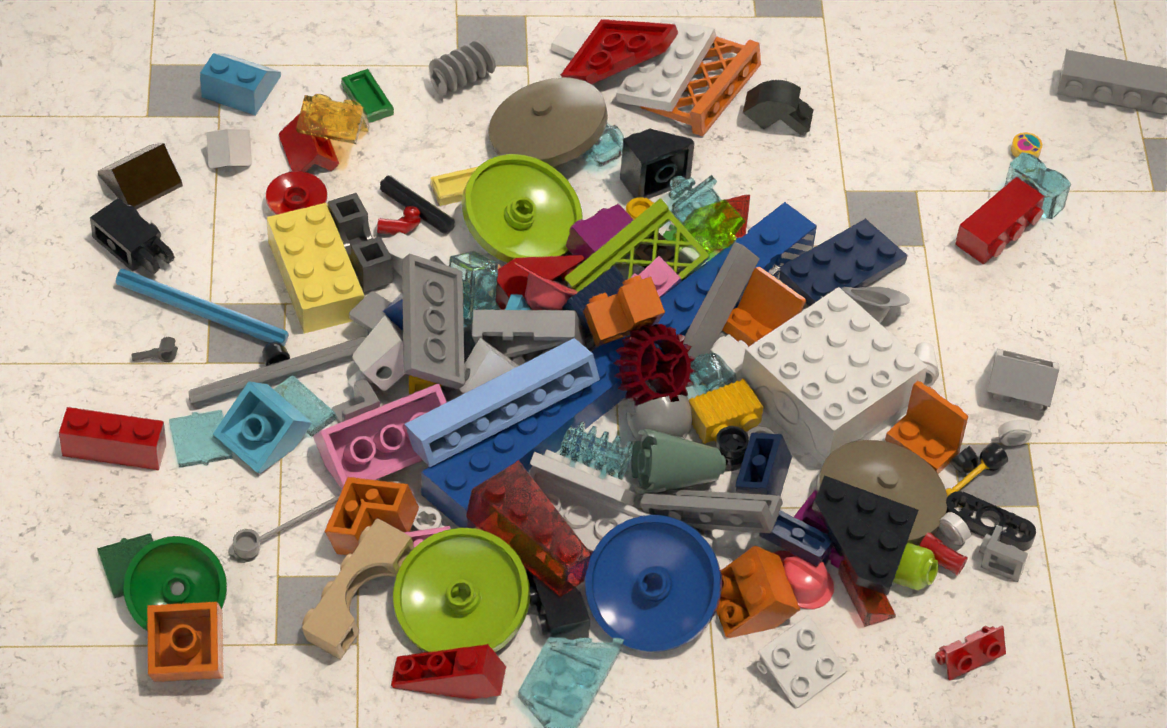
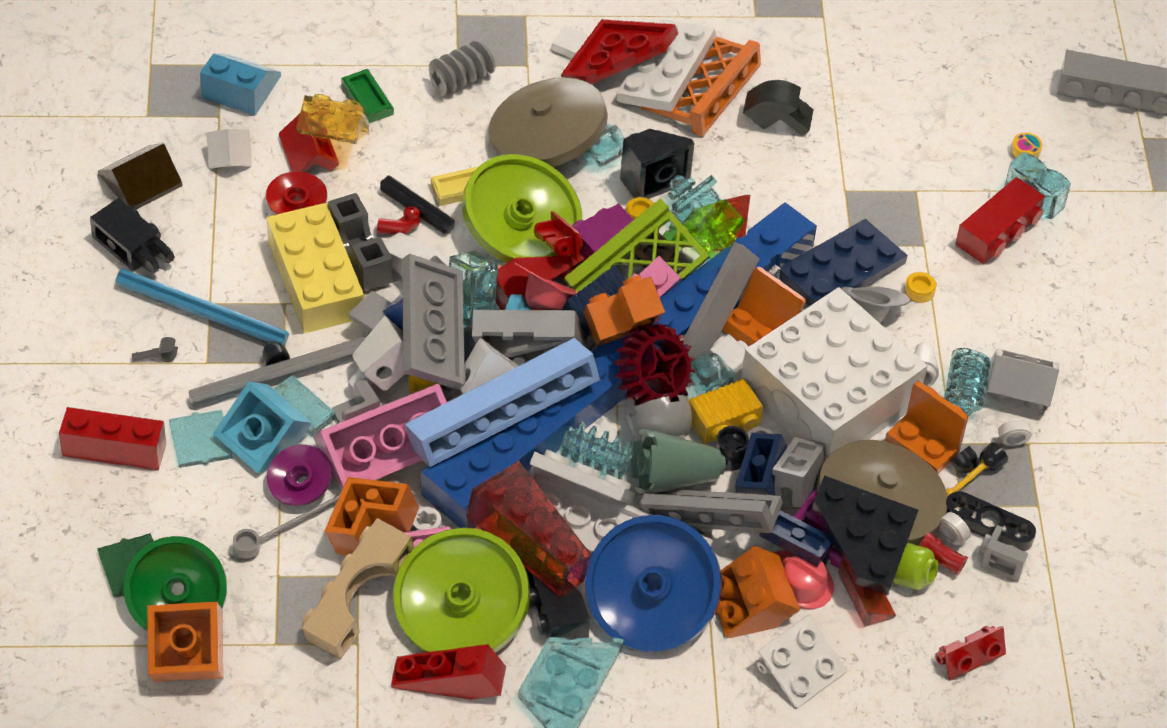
none -> magenta dish [267,444,332,506]
none -> red hinge [534,211,583,262]
none -> light grey hinge [772,437,826,507]
none -> yellow tile [904,272,937,303]
none -> clear light blue piece [944,348,991,416]

